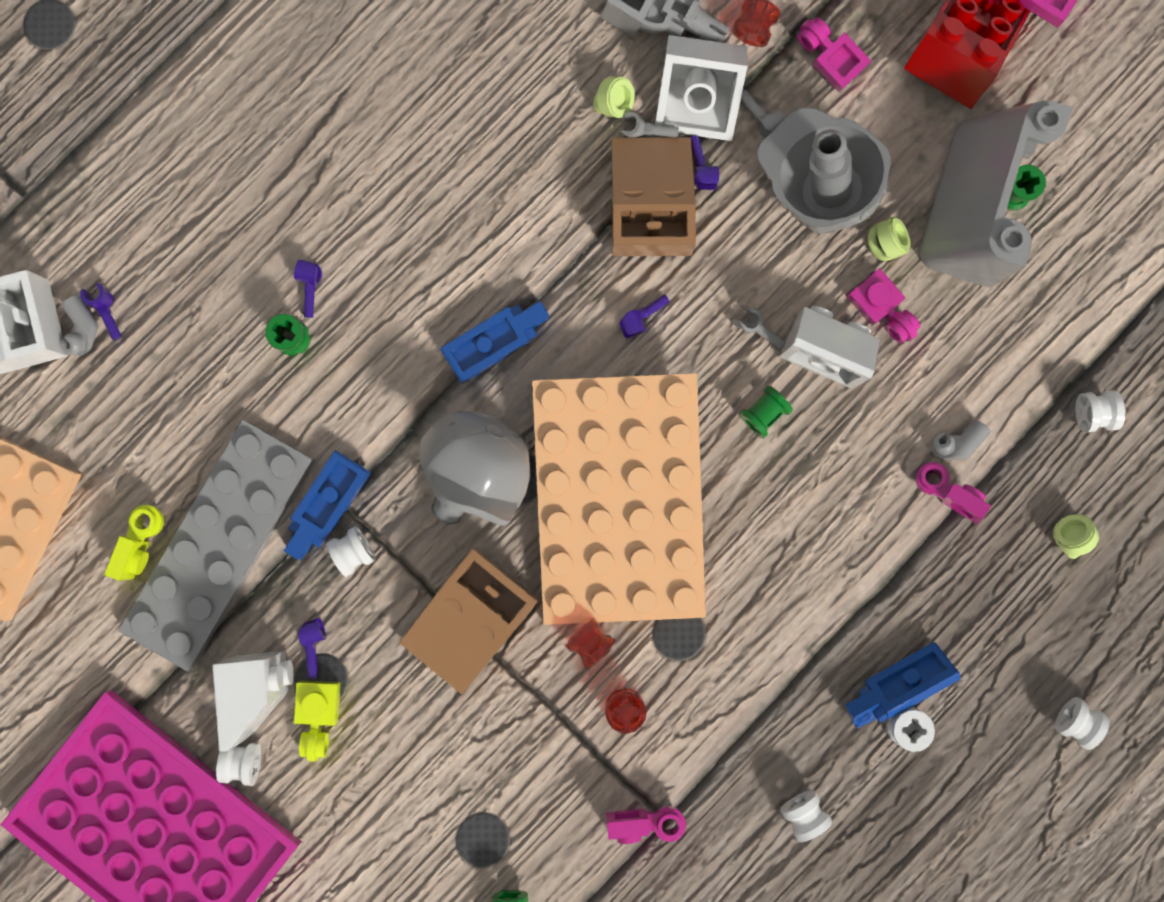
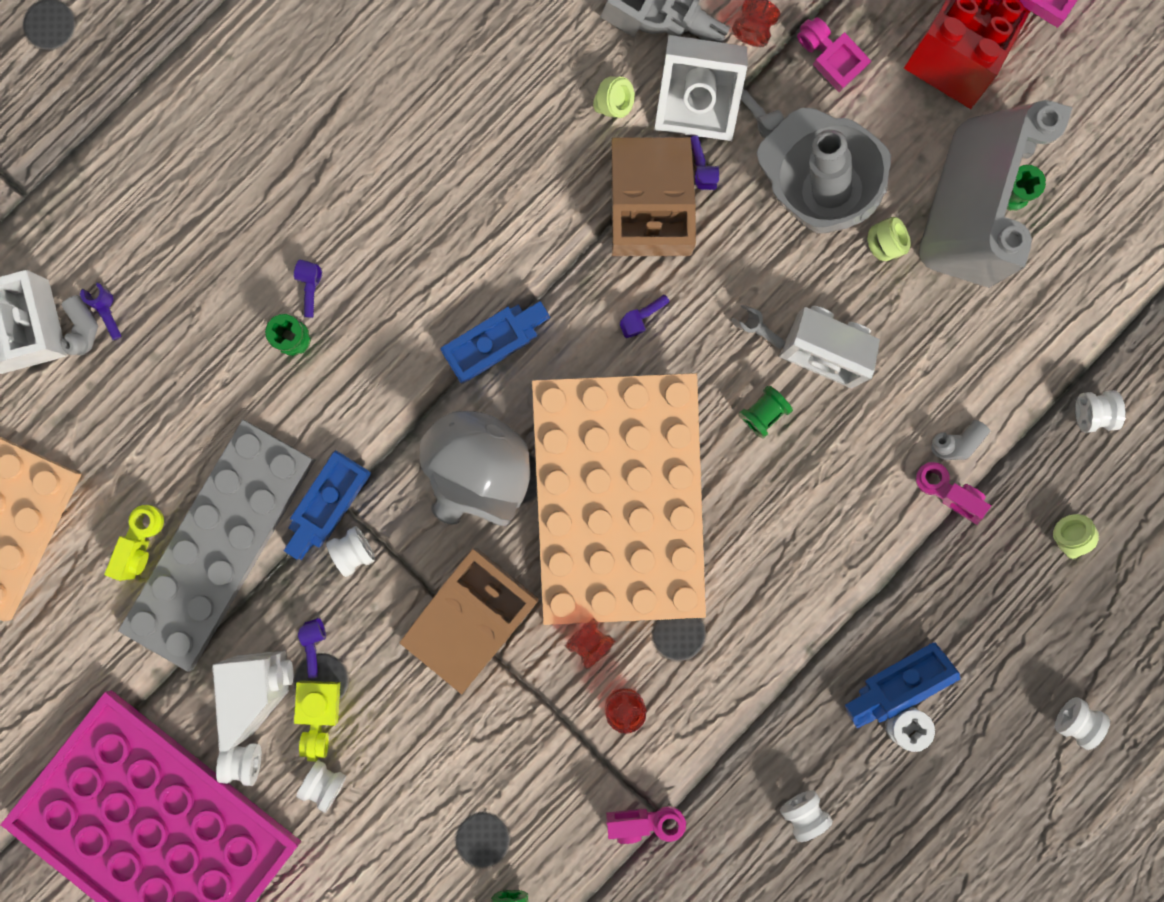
light grey hand [620,112,679,138] -> none
dark pink plate [846,268,921,344] -> none
none -> white wheel [296,760,347,813]

